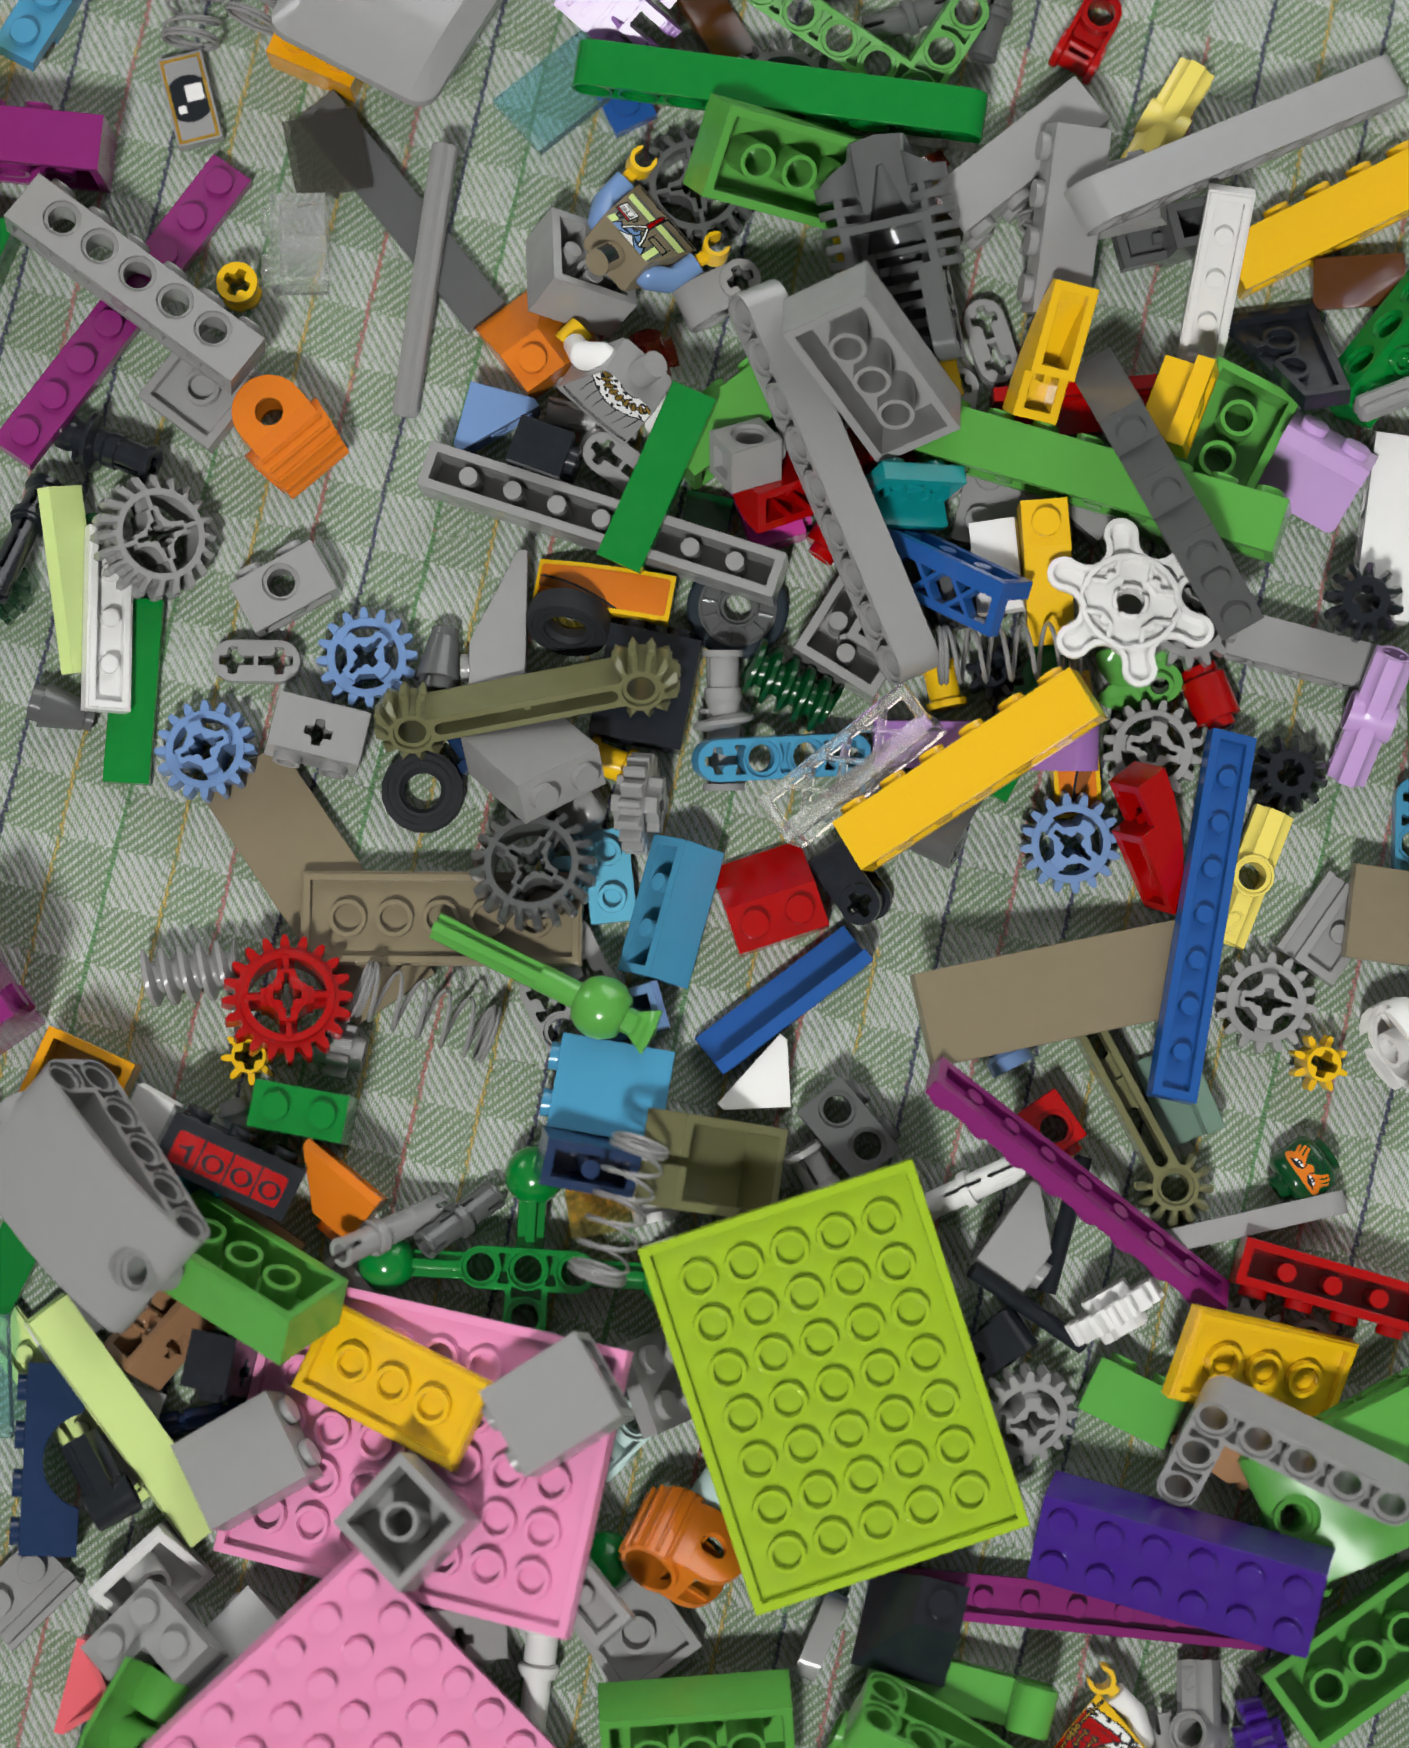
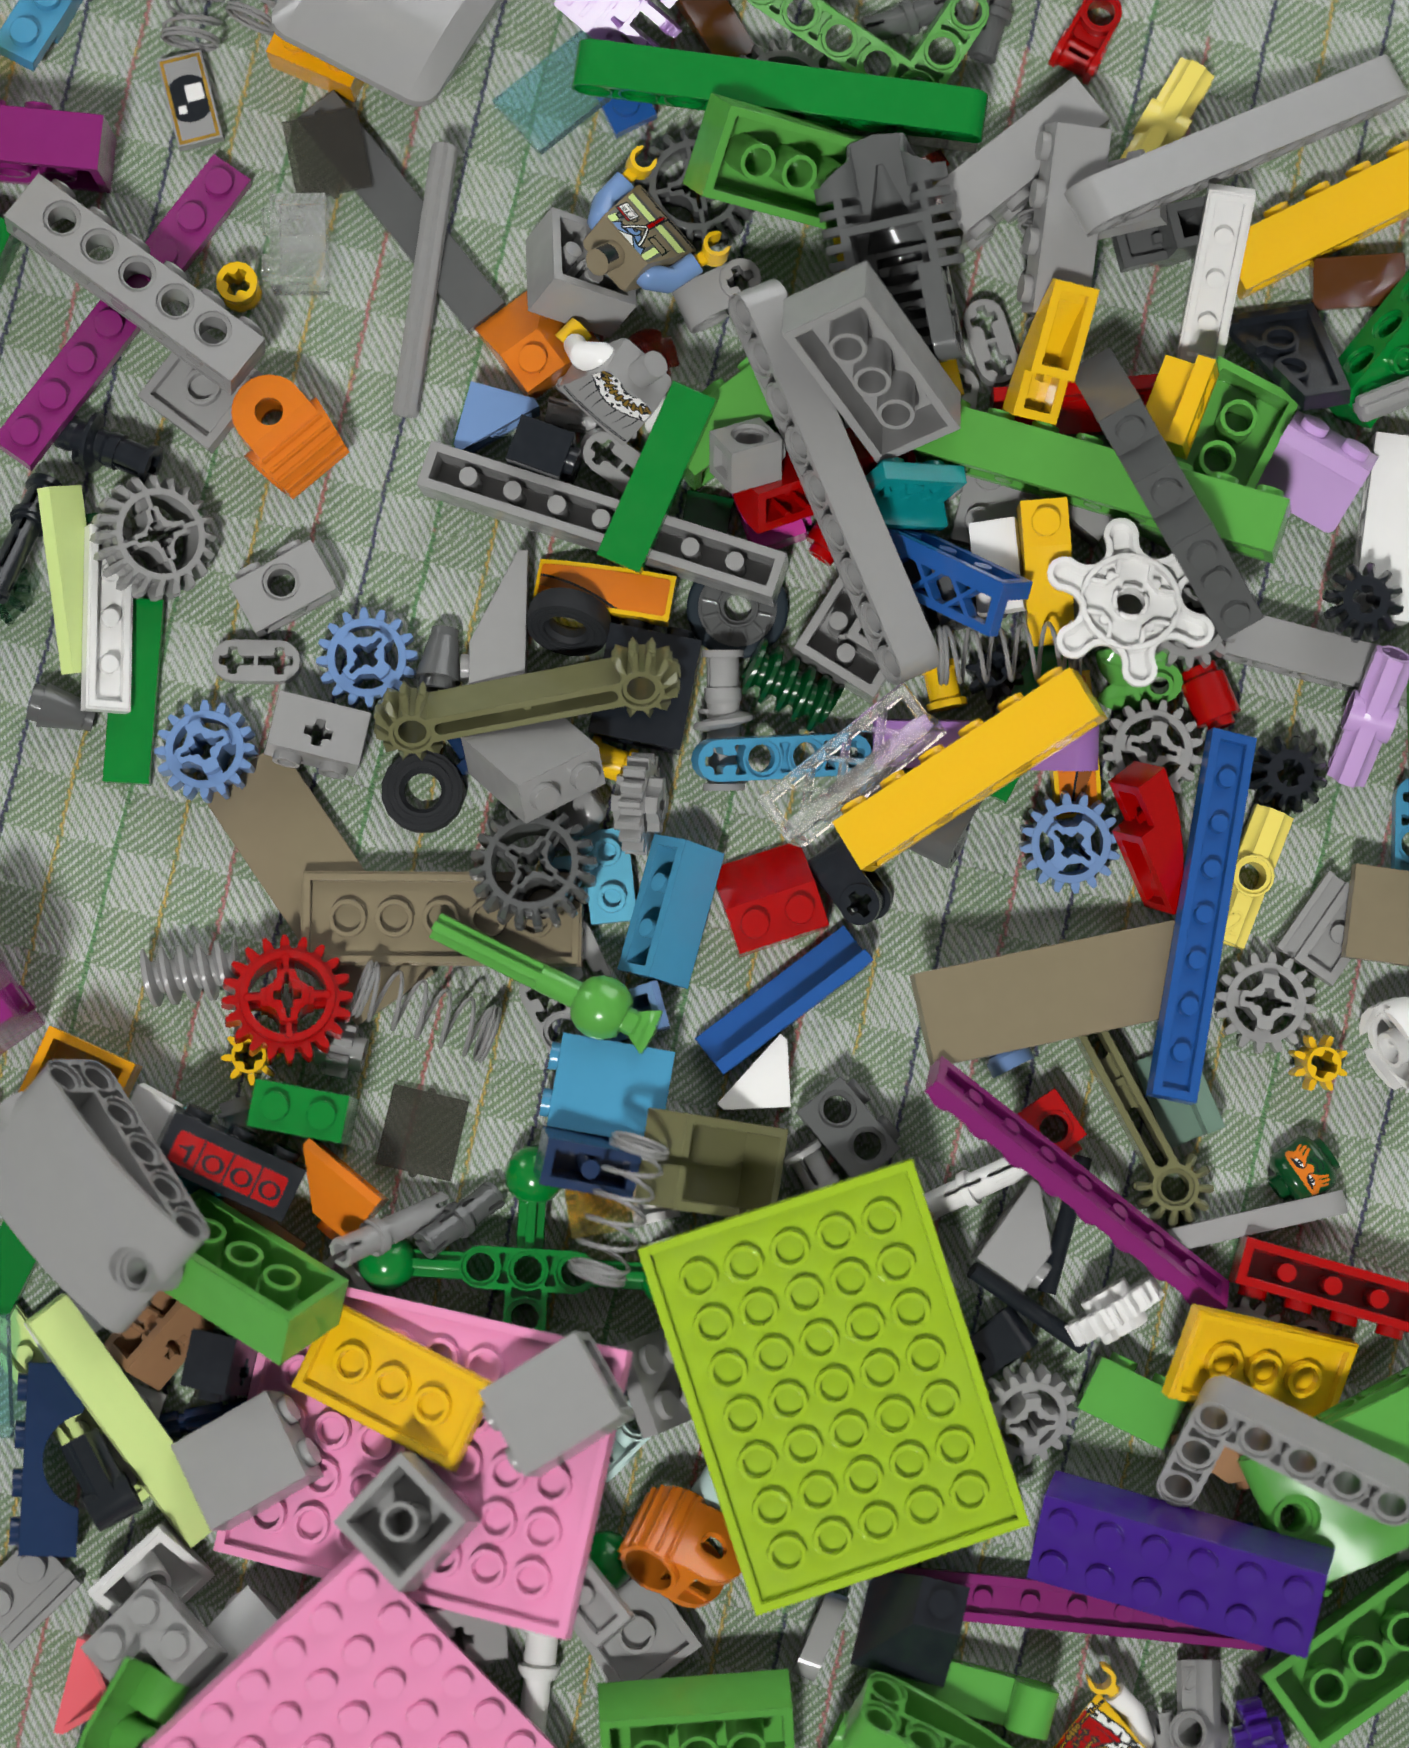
none -> clear smoke piece [375,1084,470,1182]

